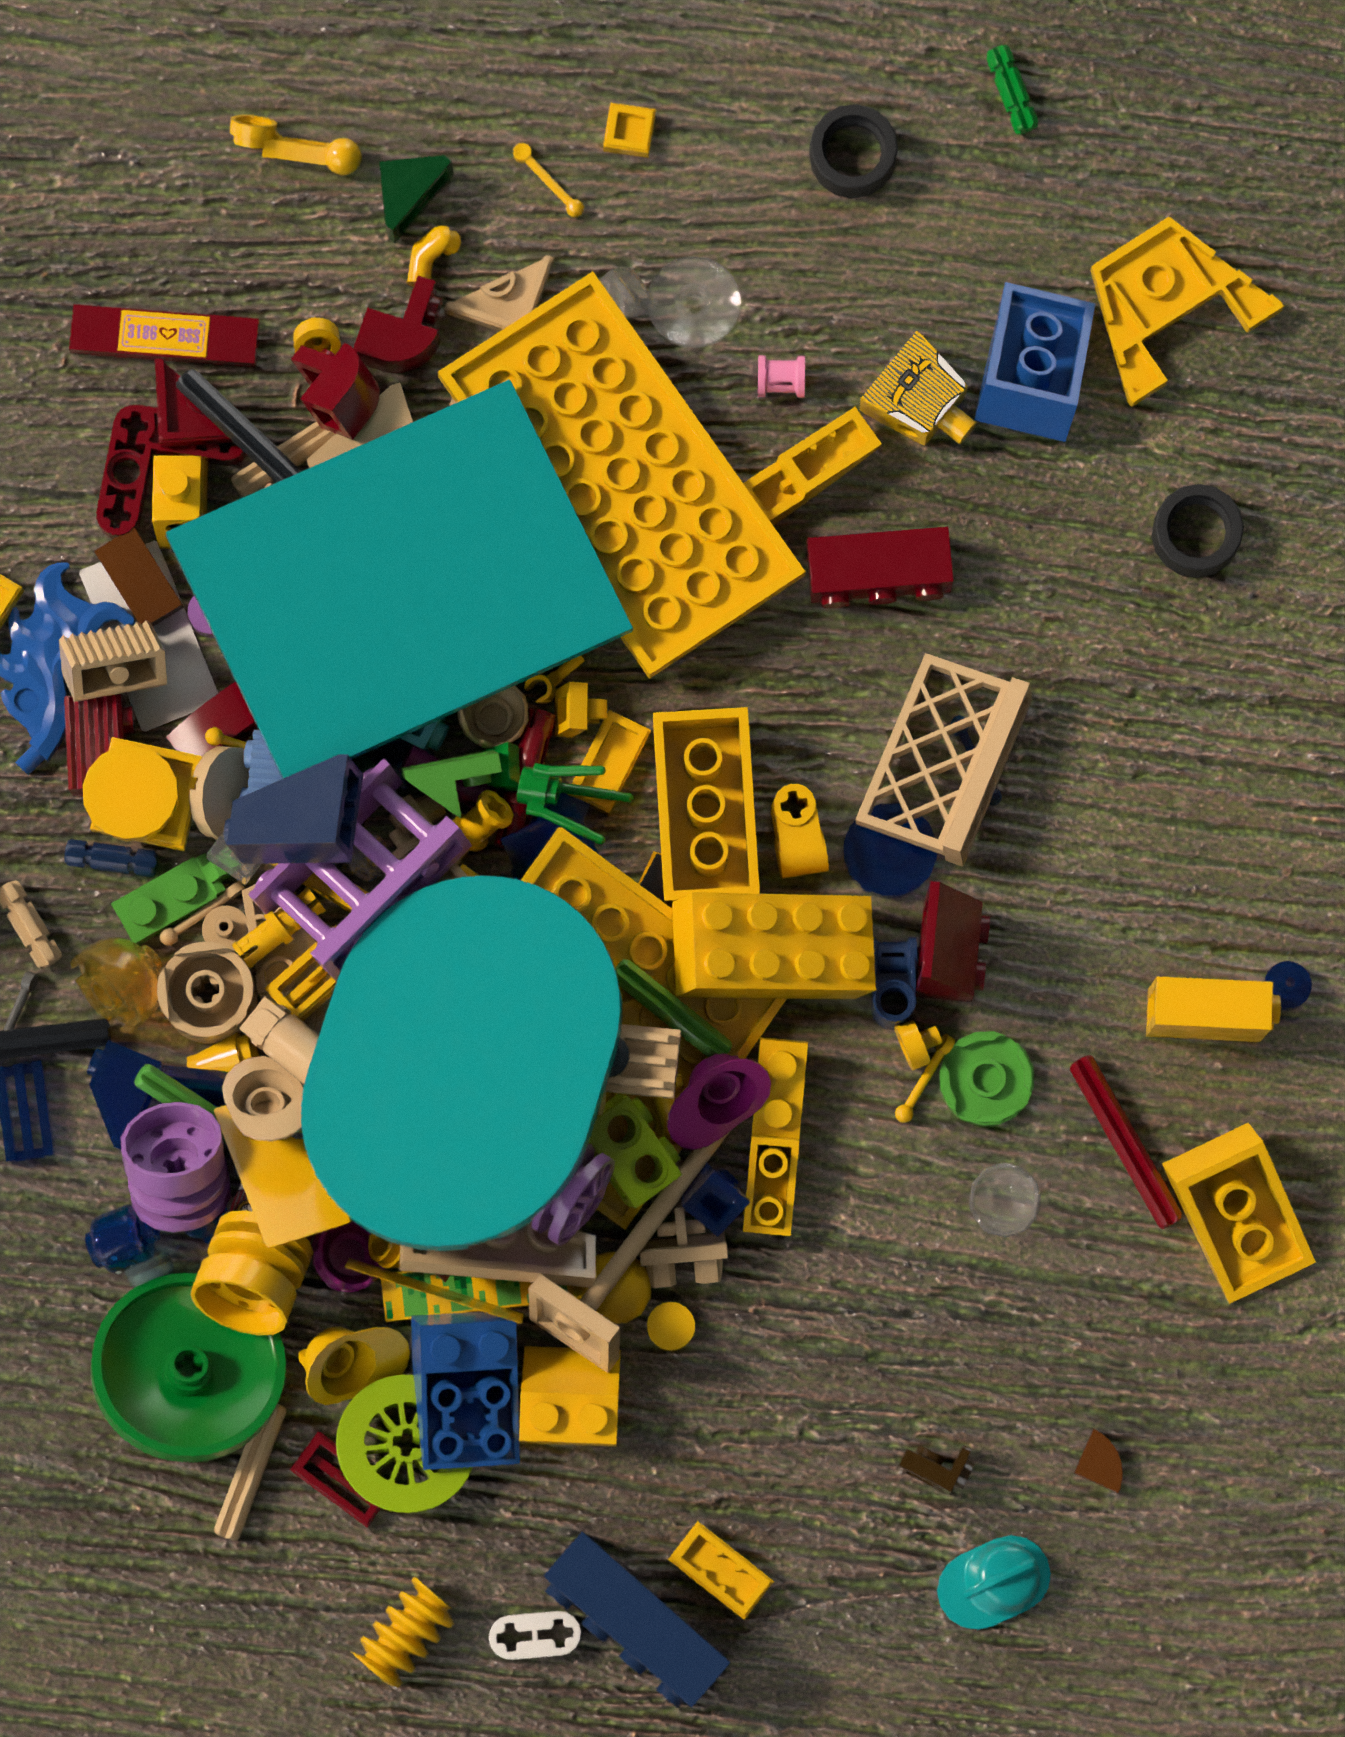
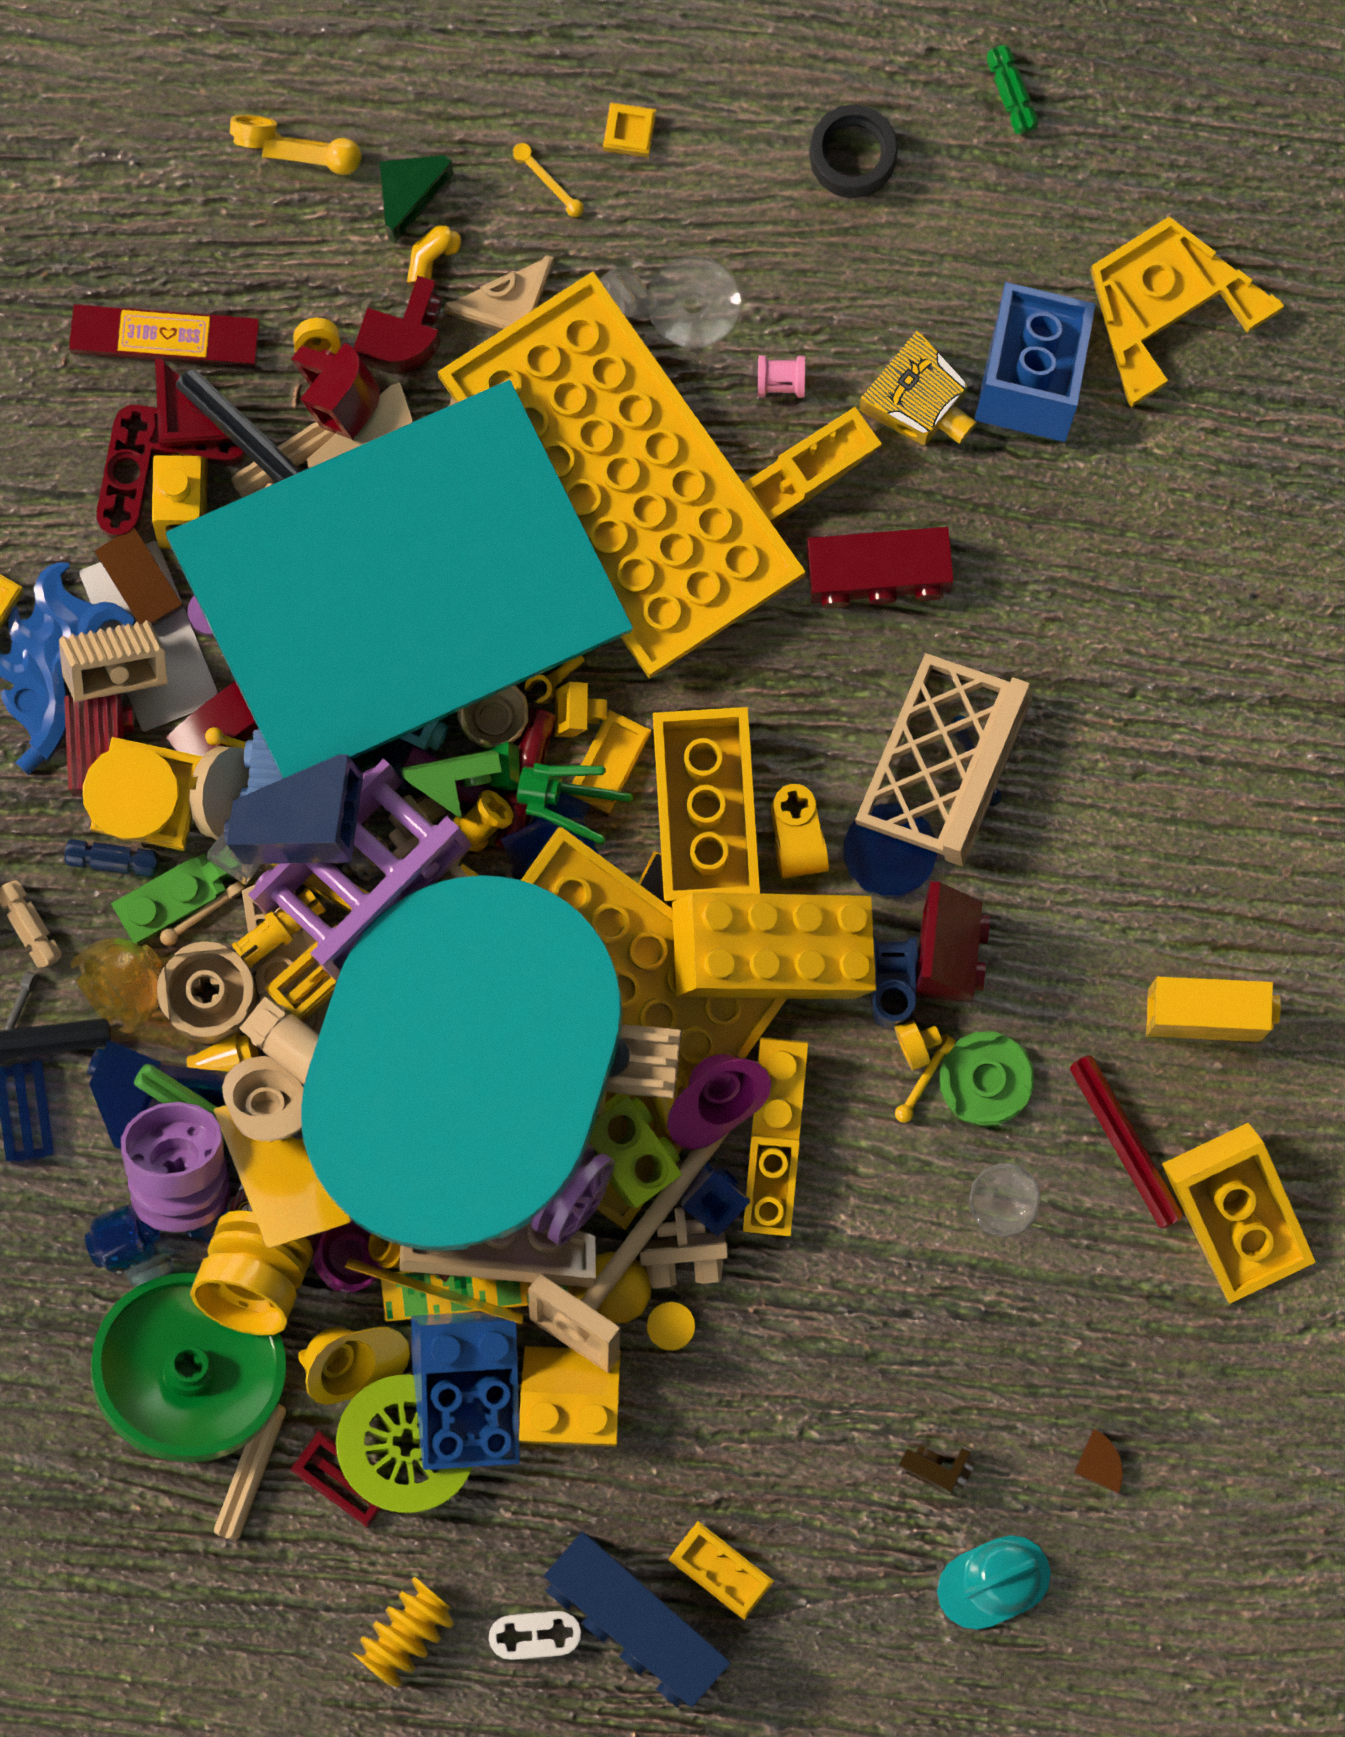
tan tile [202,906,248,953] -> none
bright green axle [614,959,733,1057] -> none
black tyre [1151,484,1244,578] -> none
clear blue tile [1263,961,1312,1011] -> none

